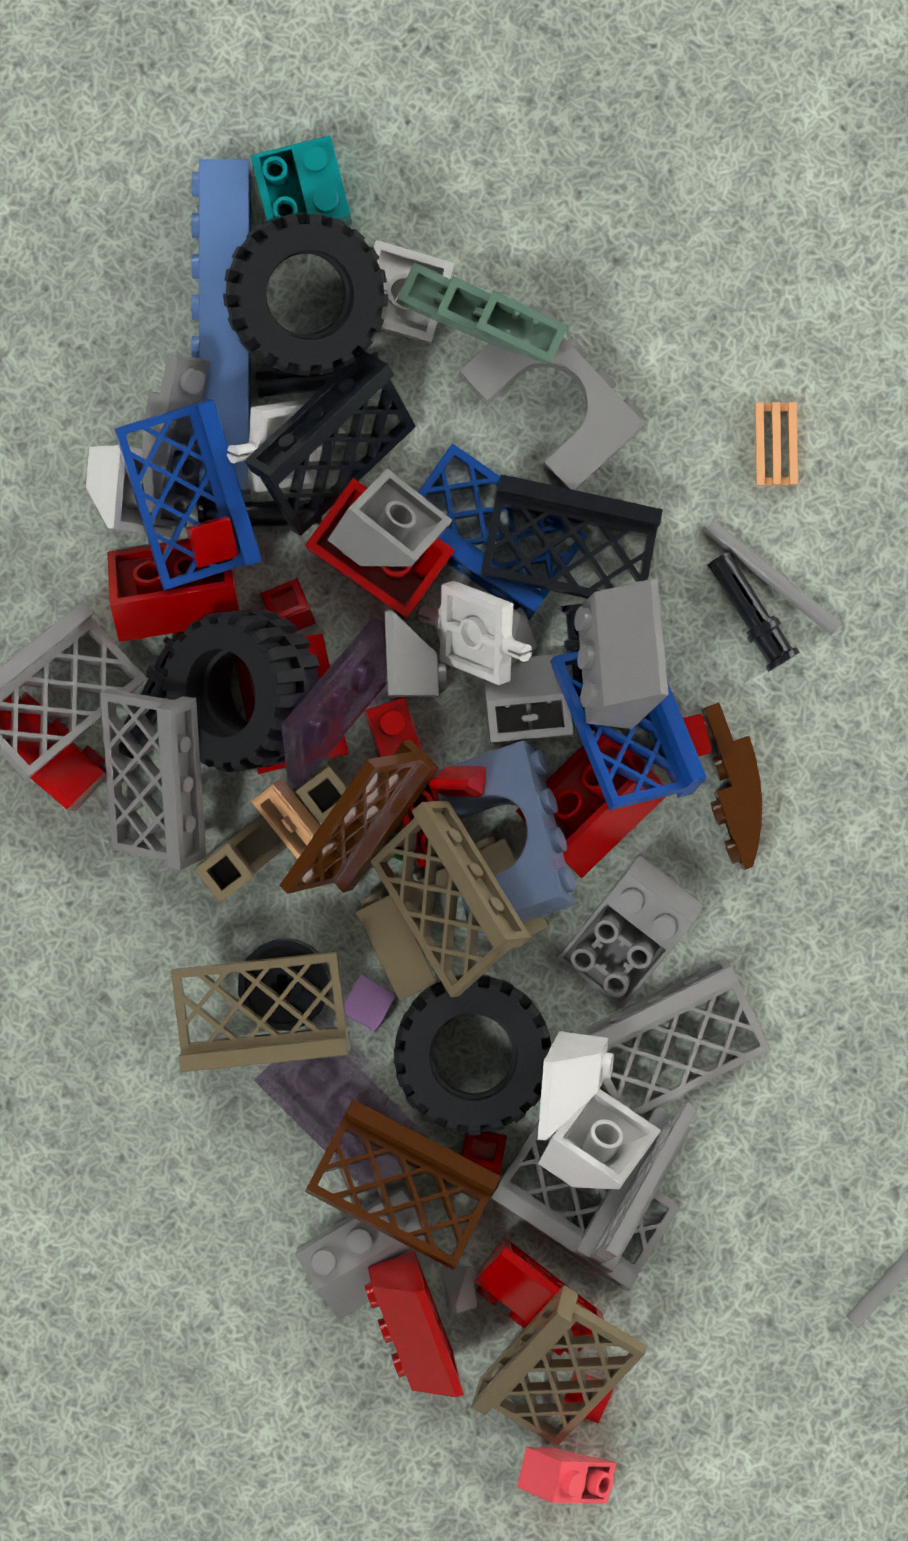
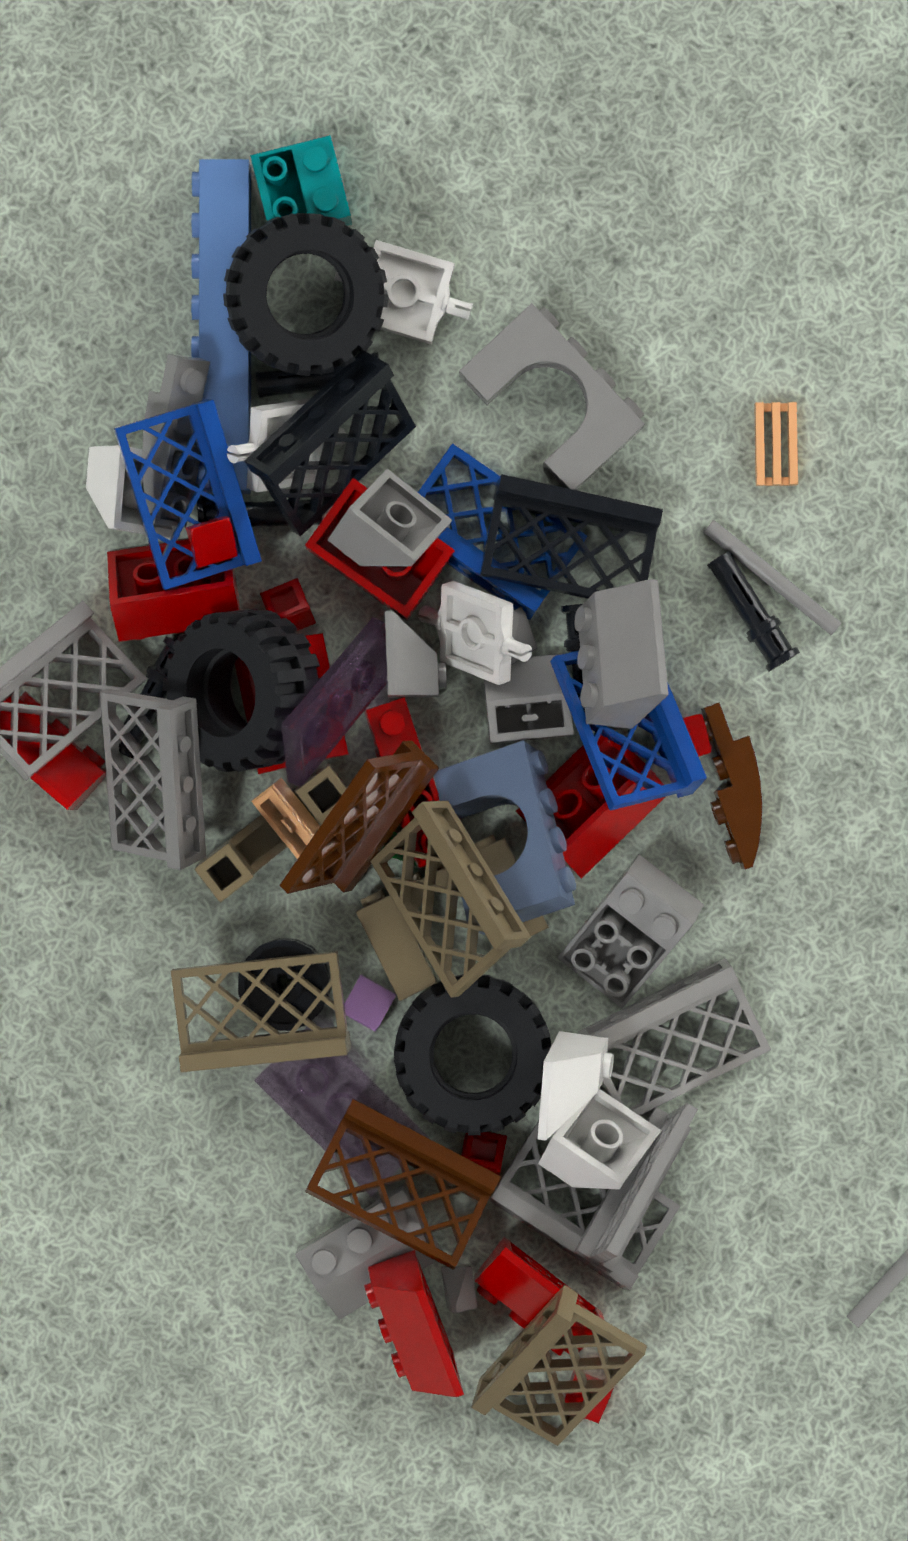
sand green slope [396,262,568,365] -> none
red slope [429,766,486,797] -> none
coral slope [517,1447,616,1503] -> none

